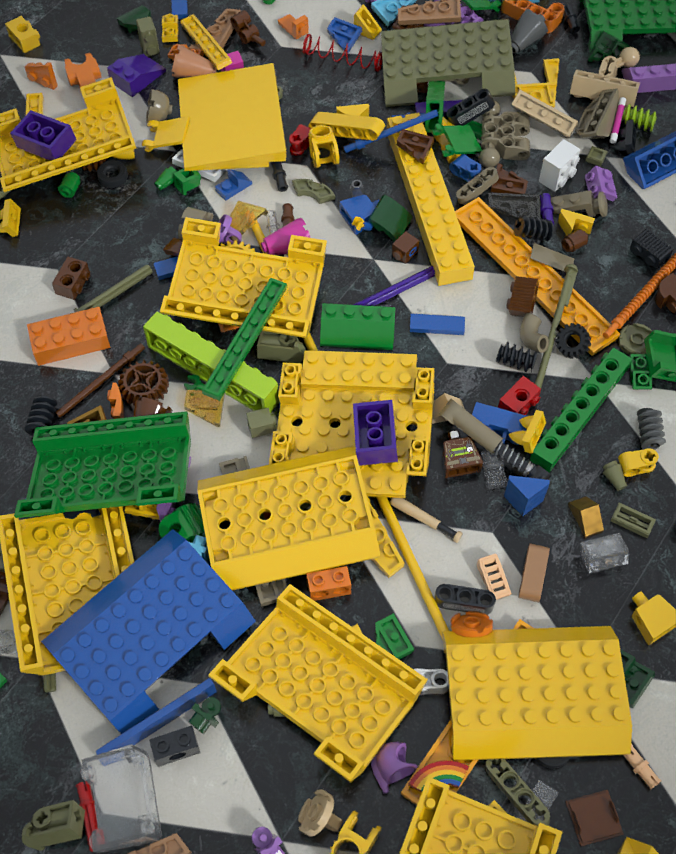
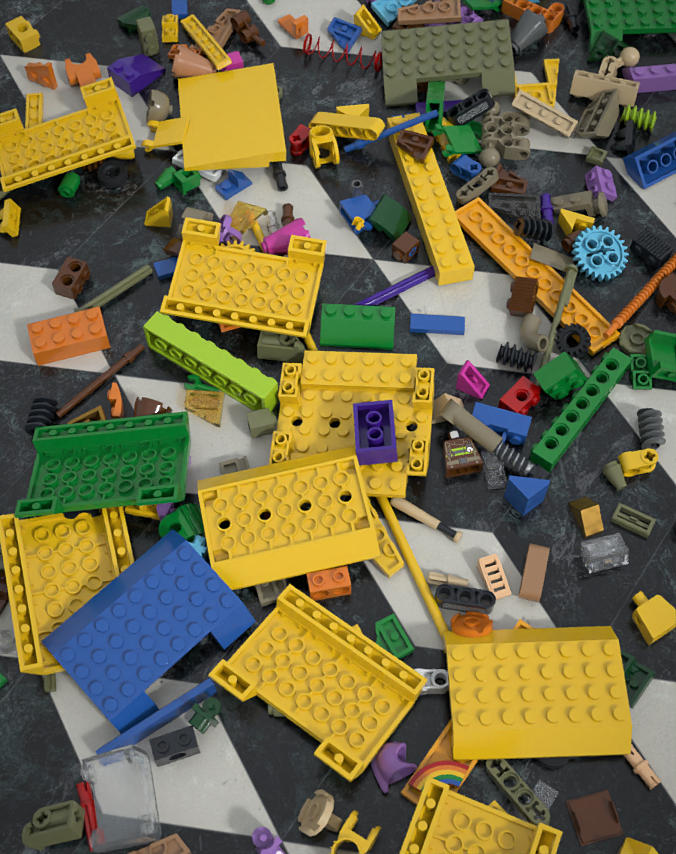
dark purple brick [10,110,76,161] -> none
reddish brown gear [118,360,169,406] -> none
green tile [202,278,287,401] -> none
olive tile [292,179,335,204] -> none
yellow tile [509,410,546,453] -> none
white brick [539,139,580,192] -> none
dark pink bar [610,97,626,144] -> none
none -> yellow slope [144,196,173,227]
none -> tan axle [427,572,469,587]
none -> dark pink slope [456,360,490,399]
none -> green brick [533,351,588,401]
none -> medium azure gear [571,225,629,282]

